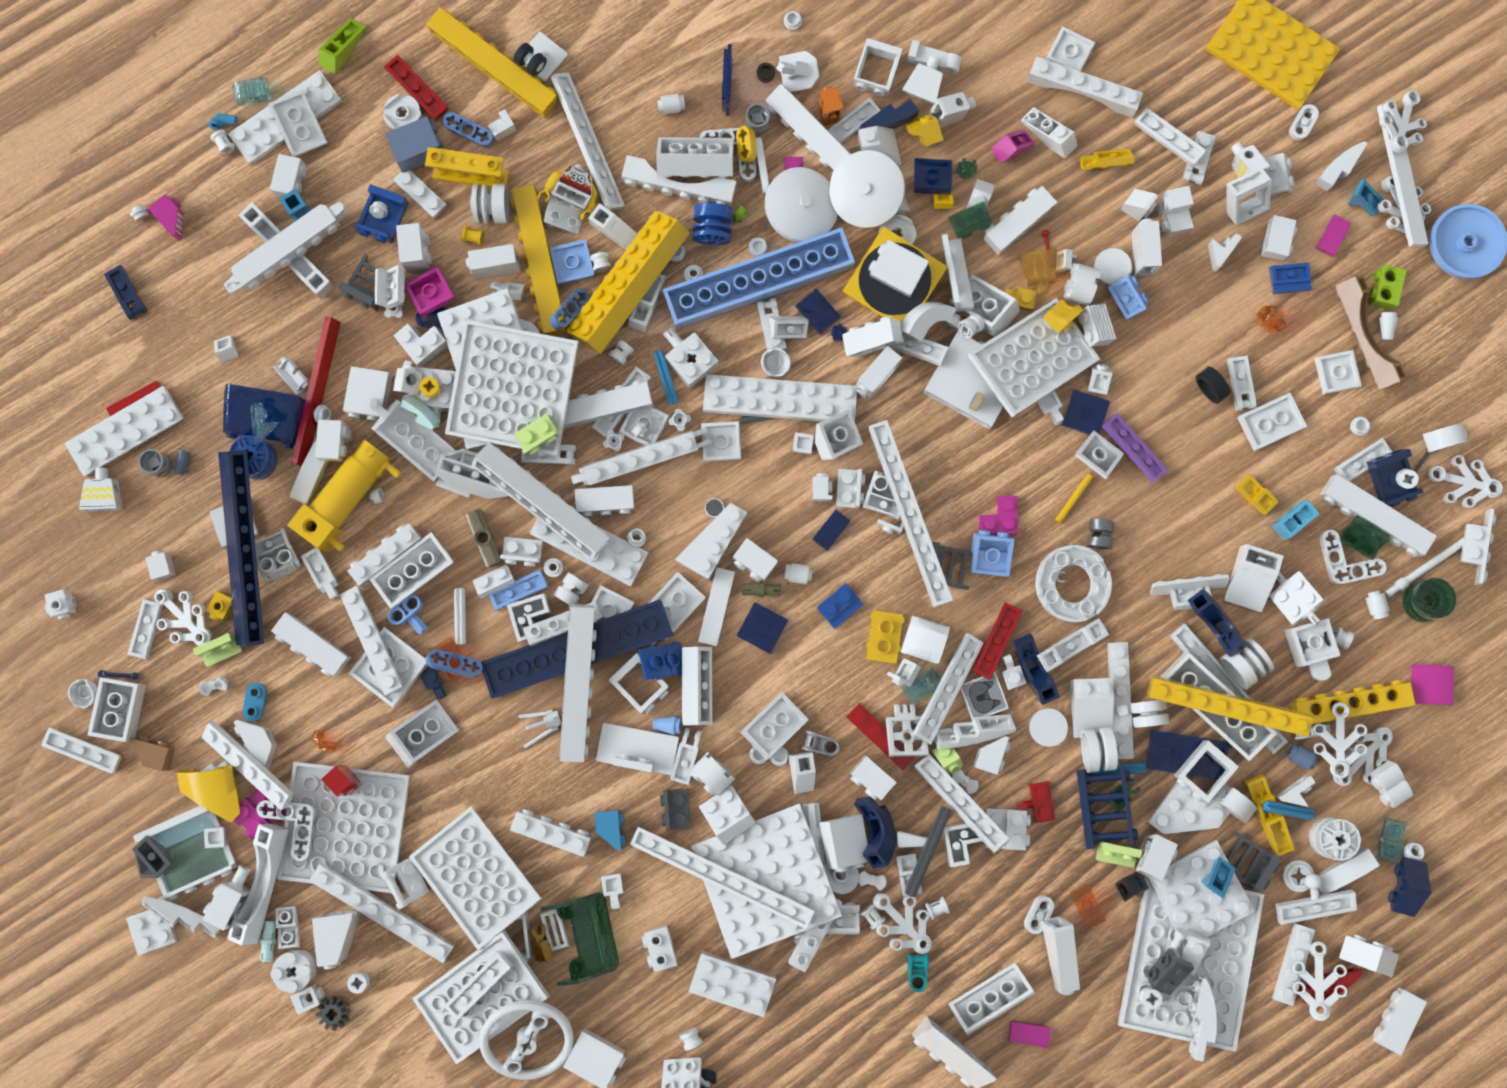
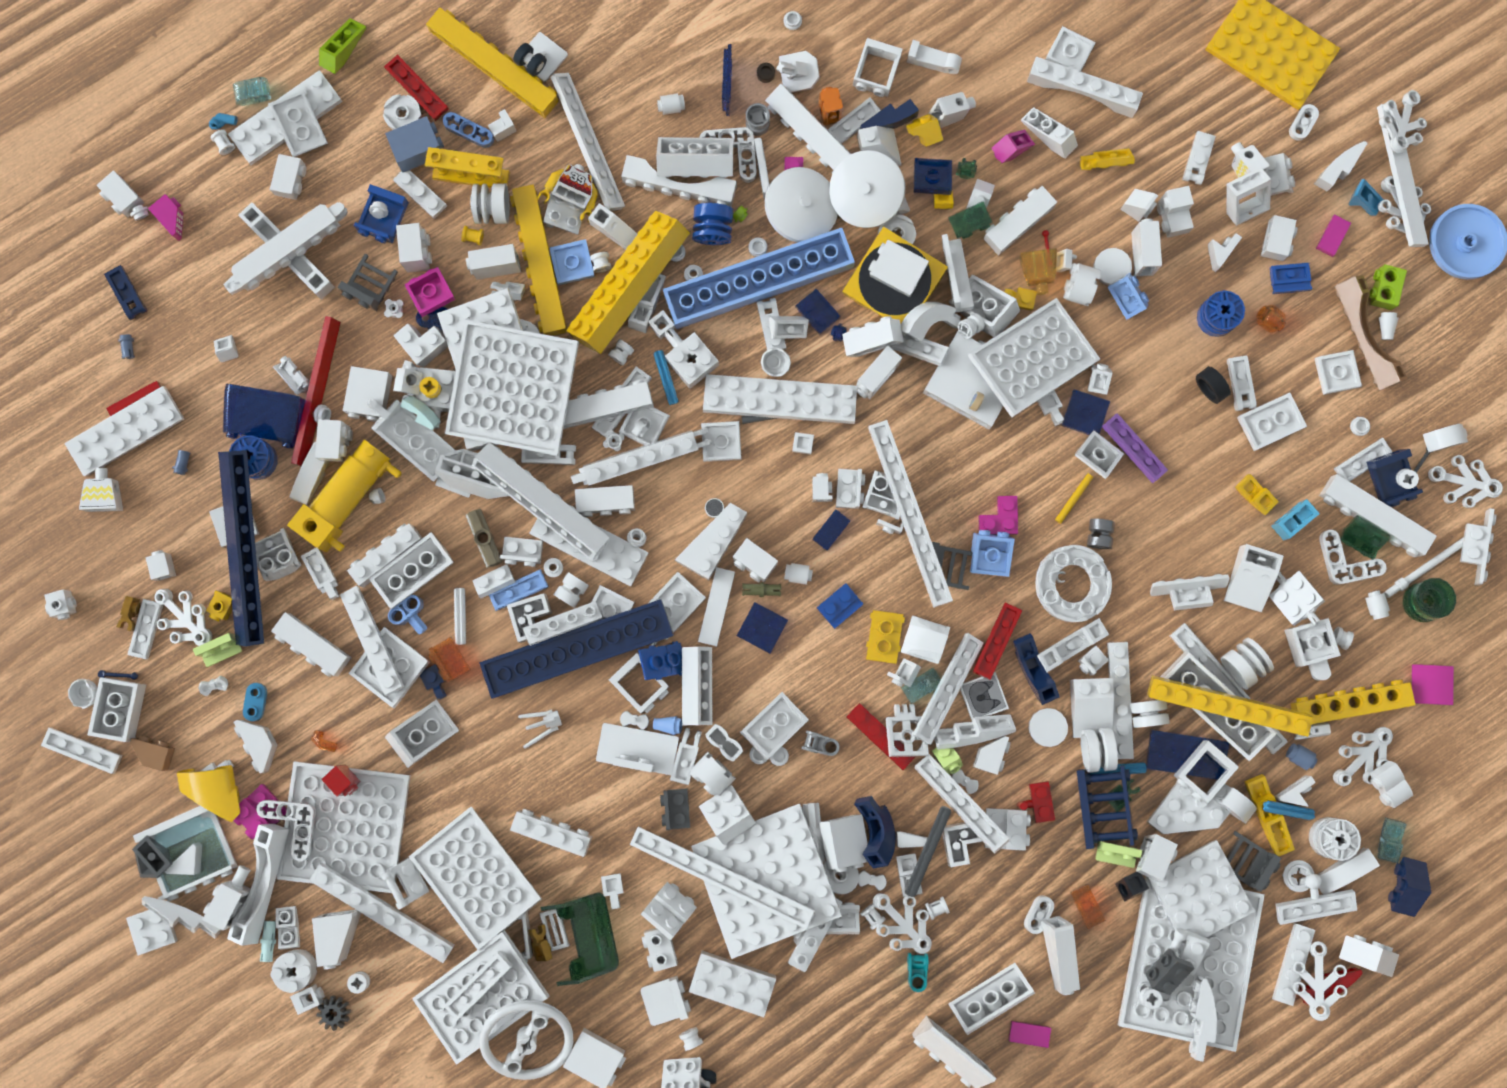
light grey wheel [138,449,172,477] -> none
white plate [202,721,294,810] -> none
white plate [204,827,227,848] -> none
clear light blue slope [251,403,280,445] -> none
dark azure brick [279,189,311,221] -> none
white bracket [375,265,405,309] -> none
medium blue beam [425,649,483,678] -> none
yellowish green bracket [514,413,560,455] -> none
medium blue beam [550,288,589,330] -> none
white brick [559,604,598,762] -> none
dark azure slope [594,810,626,850] -> none
white plate [668,409,691,431] -> none
yellow beam [736,126,757,163] -> none
white slope [788,752,816,794] -> none
white slope [815,409,863,460] -> none
white brick [849,755,897,800] -> none
white torso [902,56,943,105] -> none
white plate [1001,654,1026,690] -> none
yellow brick [1043,299,1084,334] -> none
white brick [1079,303,1116,347] -> none
white plate [1134,108,1206,167] -> none
dark blue arch [1188,589,1247,657] -> none
dark azure slope [1201,857,1236,899] -> none
white plant [1313,702,1367,779] -> none
white brick [1372,988,1427,1056] -> none
white plate [1404,843,1424,861] -> none
none -> white brick [97,170,145,217]
none -> pearl gold plate [116,596,140,632]
none -> sand blue pin [118,334,135,359]
none -> white slope [165,842,202,875]
none -> white piece [620,711,649,730]
none -> white plate [641,882,697,940]
none -> white bracket [641,976,691,1026]
none -> white plate [648,310,675,340]
none -> white brick [705,724,743,762]
none -> white bracket [1078,646,1109,675]
none -> blue wheel [1197,290,1245,337]

